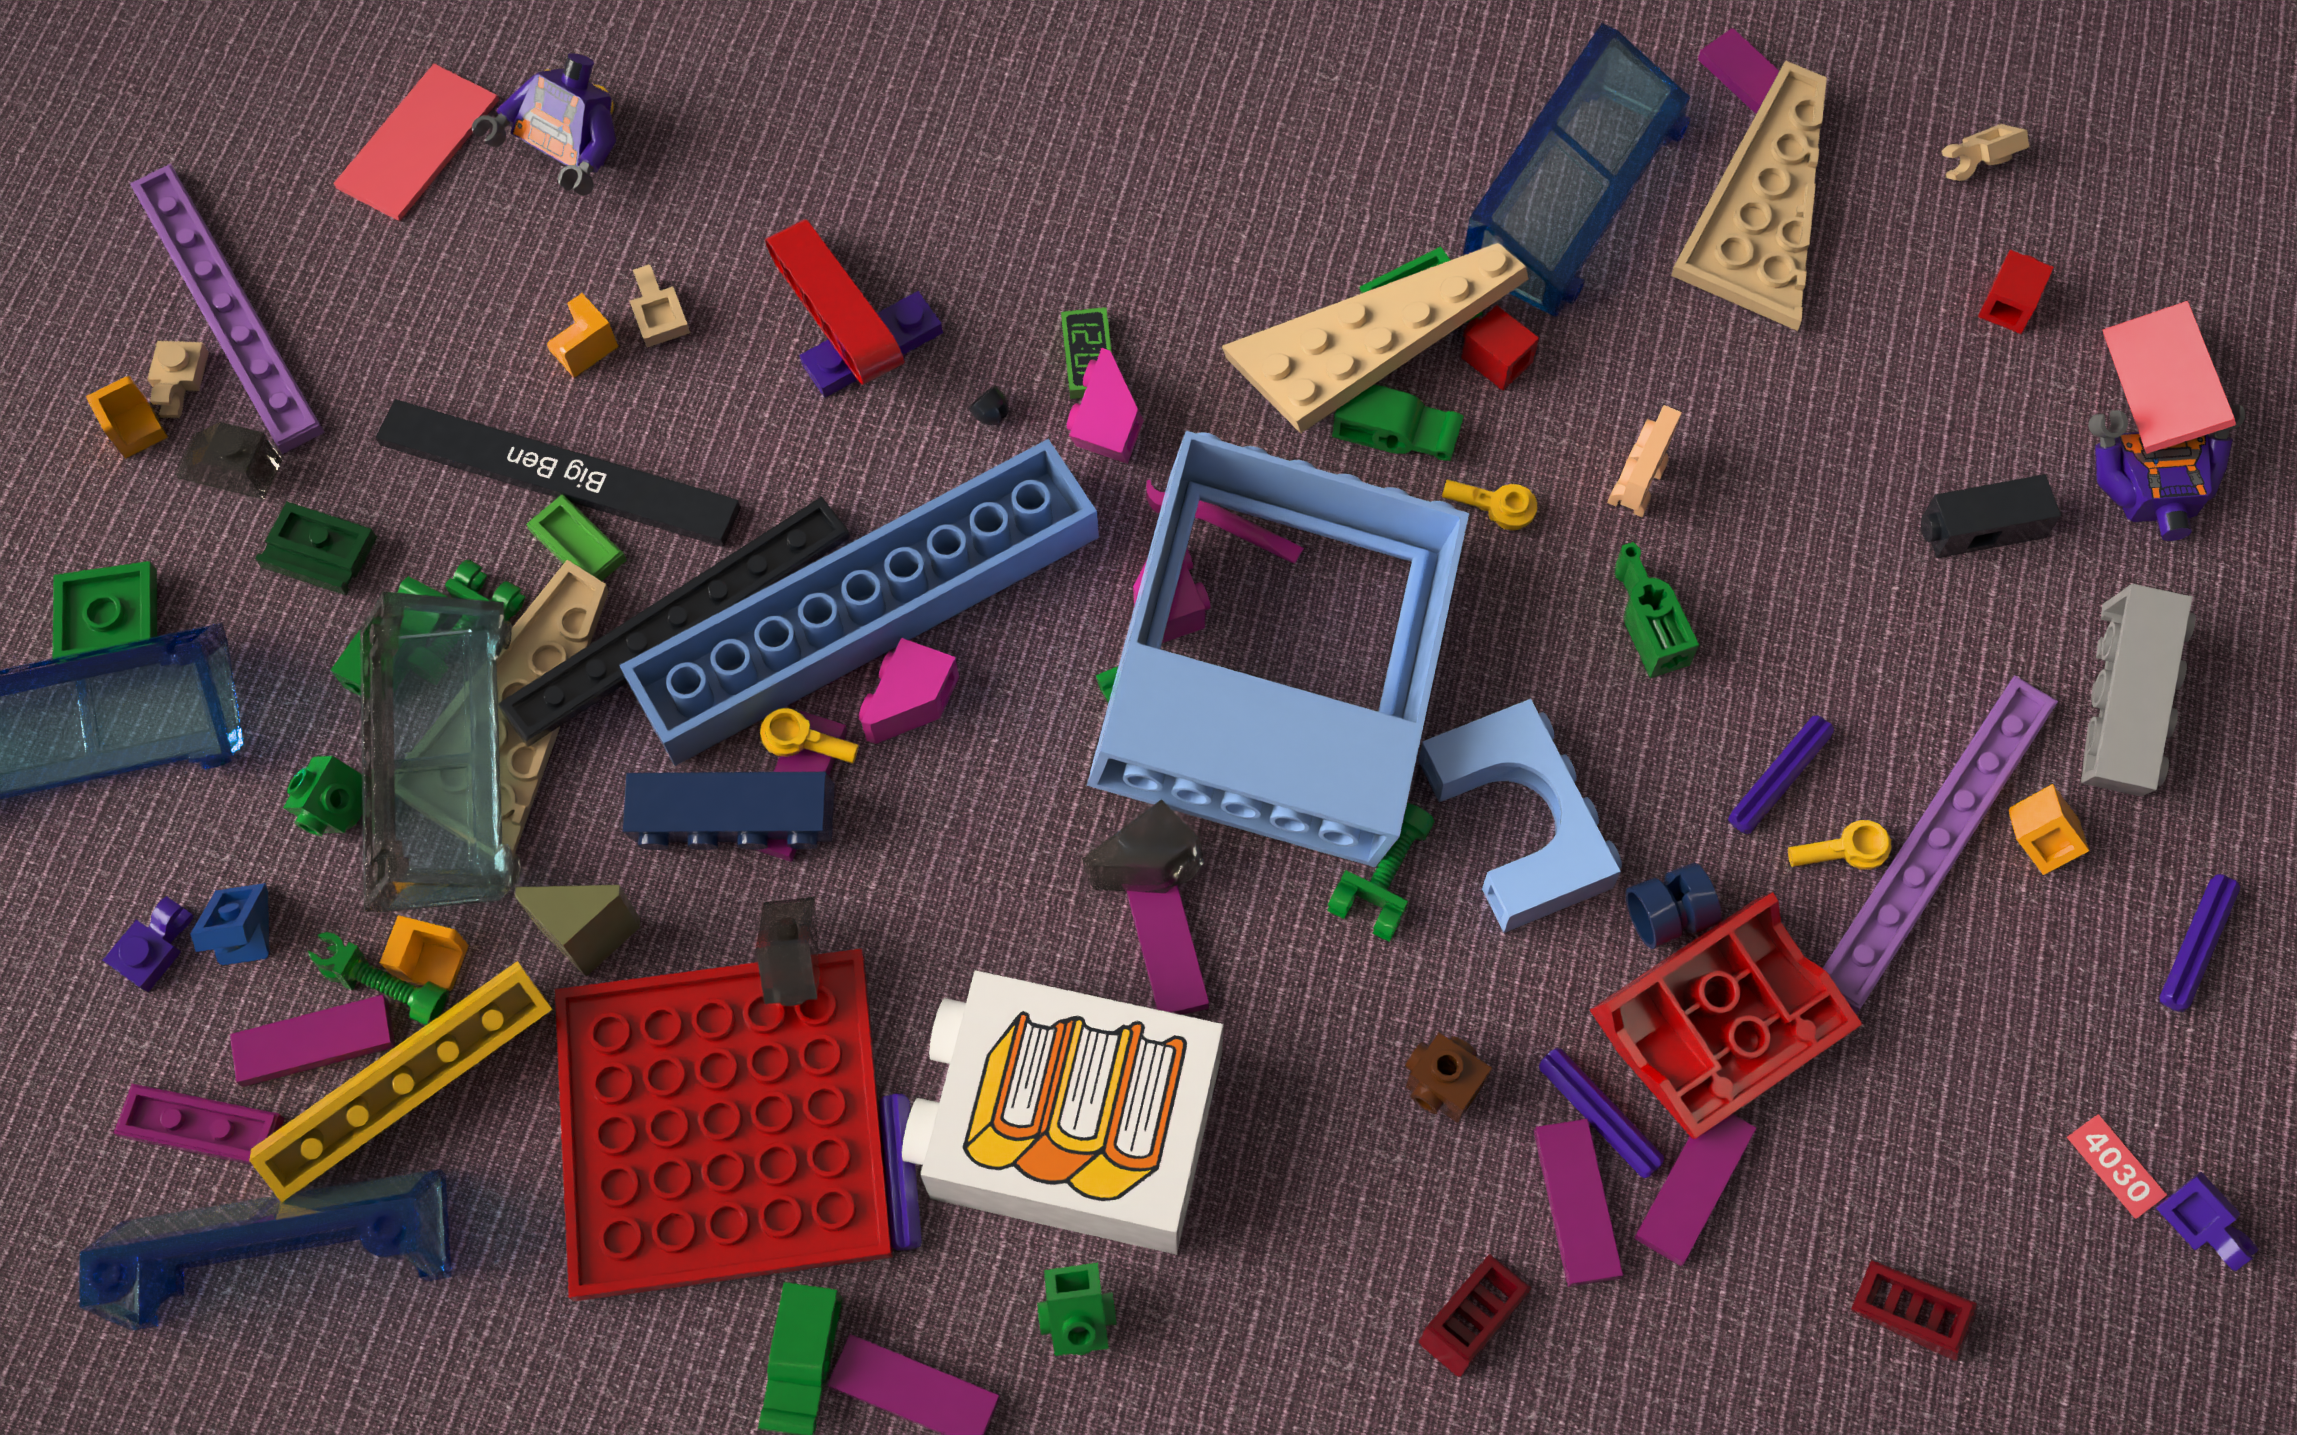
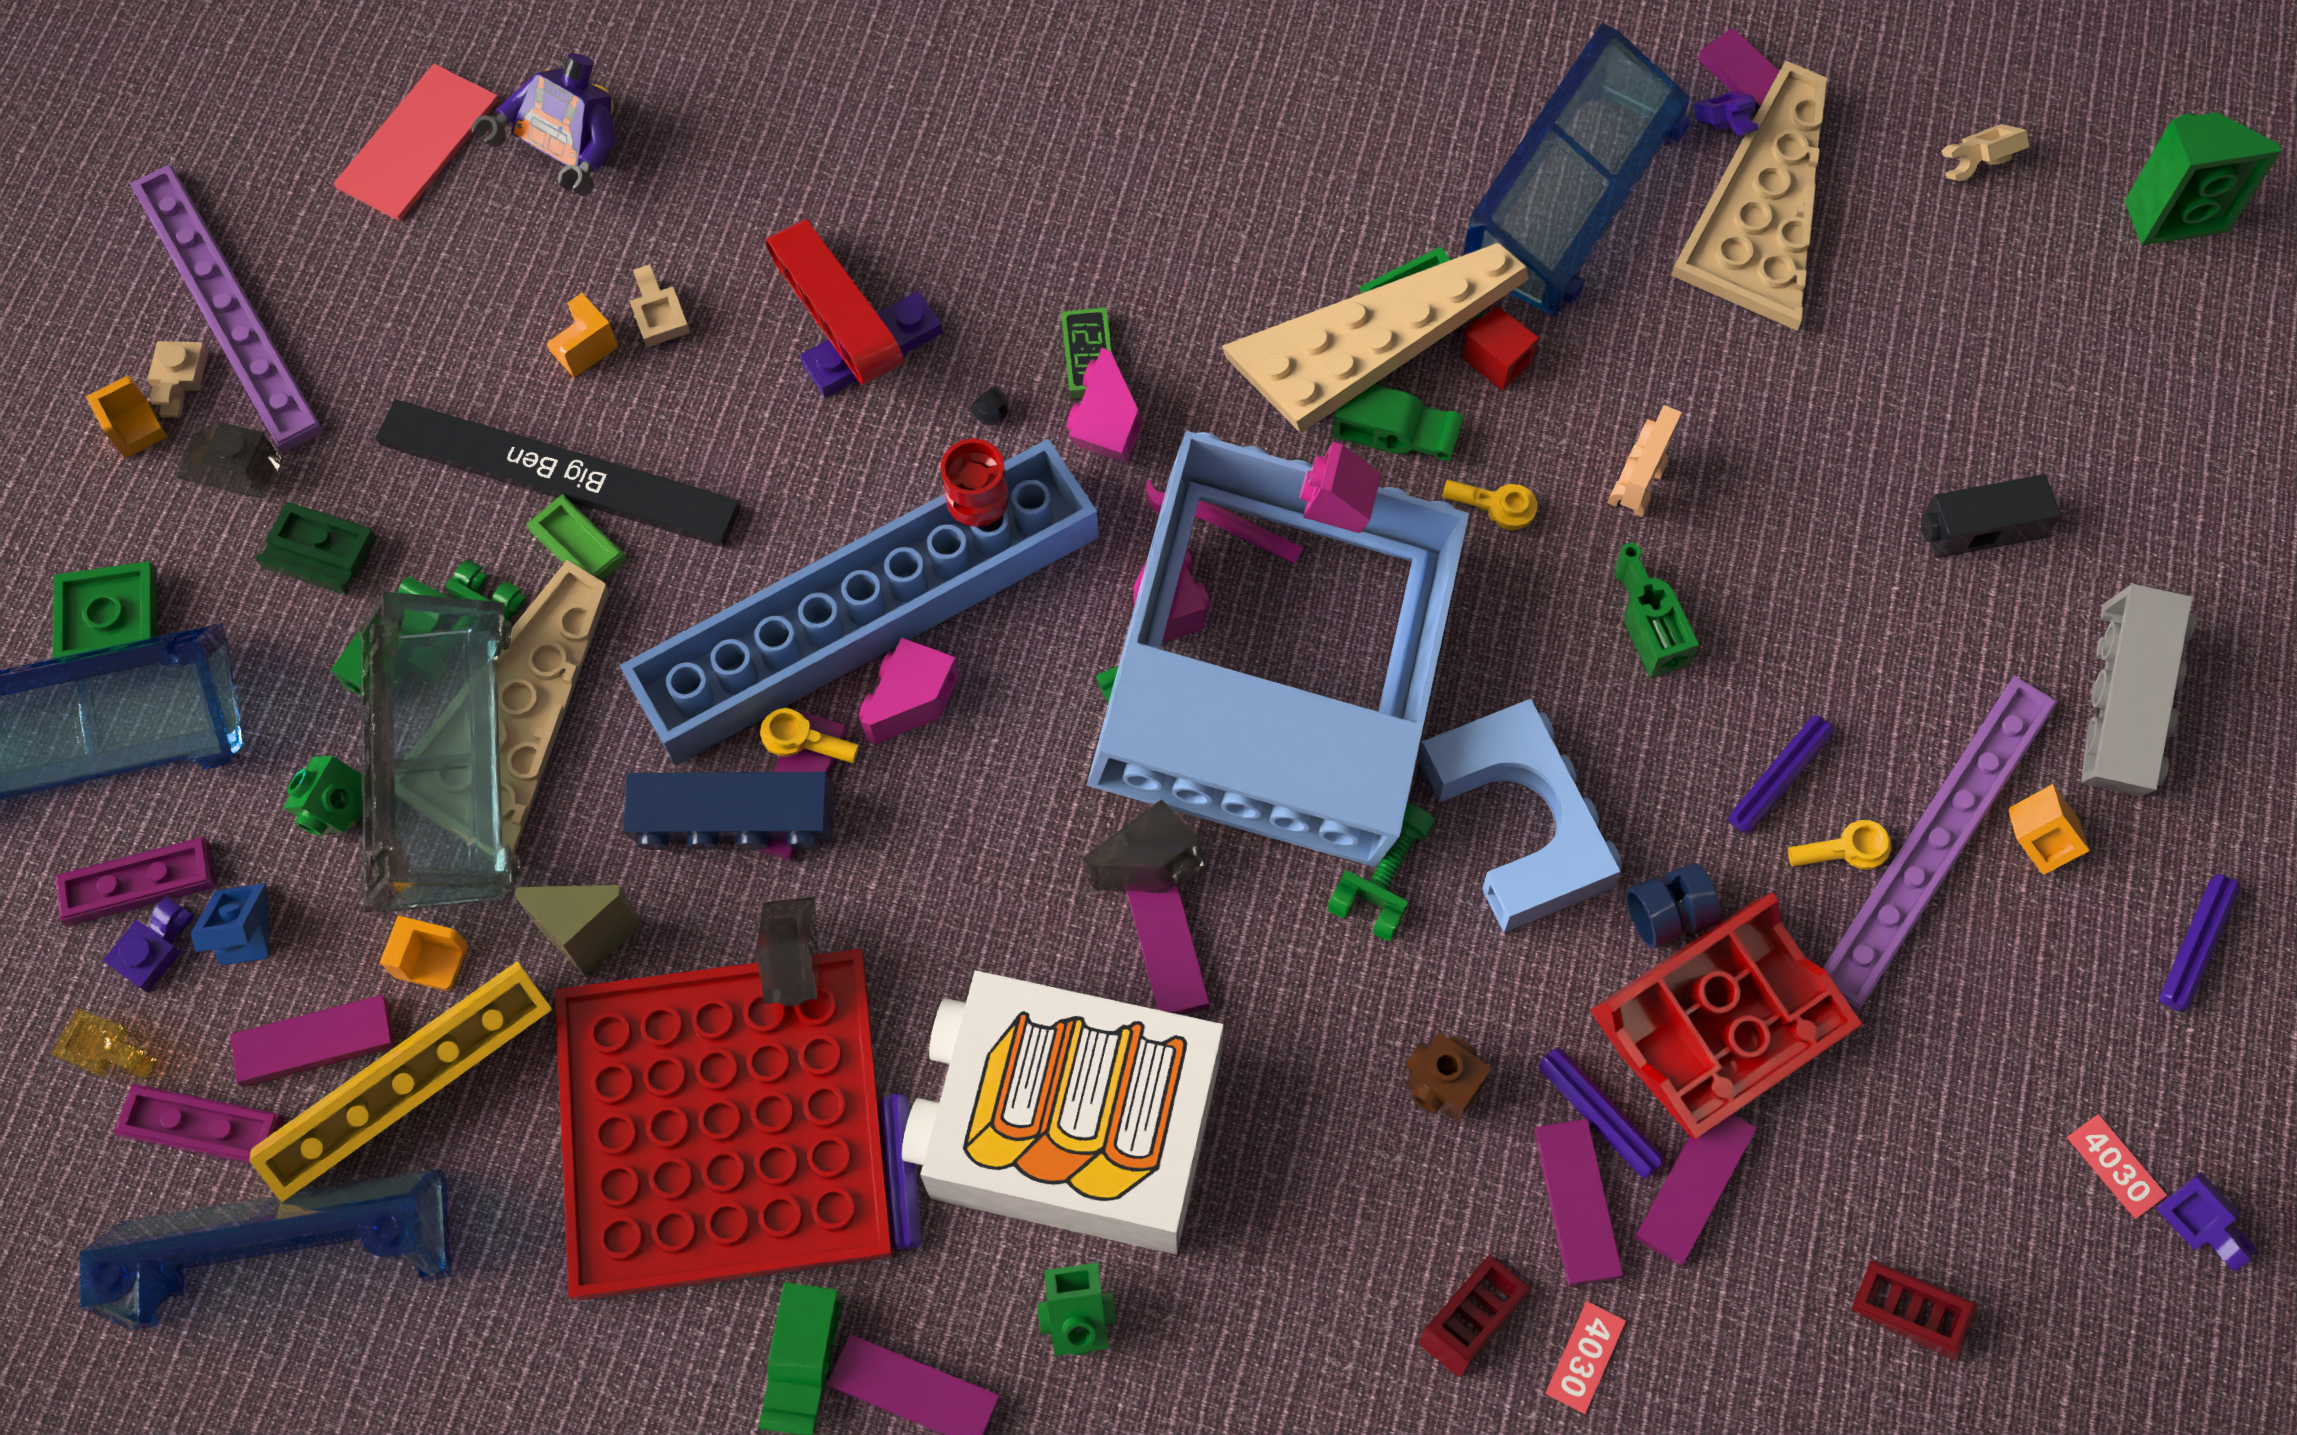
green bar [308,932,449,1026] -> none
black tile [498,496,850,747] -> none
red brick [1978,250,2054,334] -> none
dark purple torso [2088,404,2245,541] -> none
coral piece [2102,301,2236,454] -> none
none -> clear yellow plate [50,1008,156,1079]
none -> magenta tile [55,837,217,927]
none -> red wheel [940,438,1009,527]
none -> dark pink slope [1299,442,1382,533]
none -> coral sticker [1545,1301,1626,1414]
none -> dark purple plate [1694,91,1759,136]
none -> green slope [2124,112,2282,246]

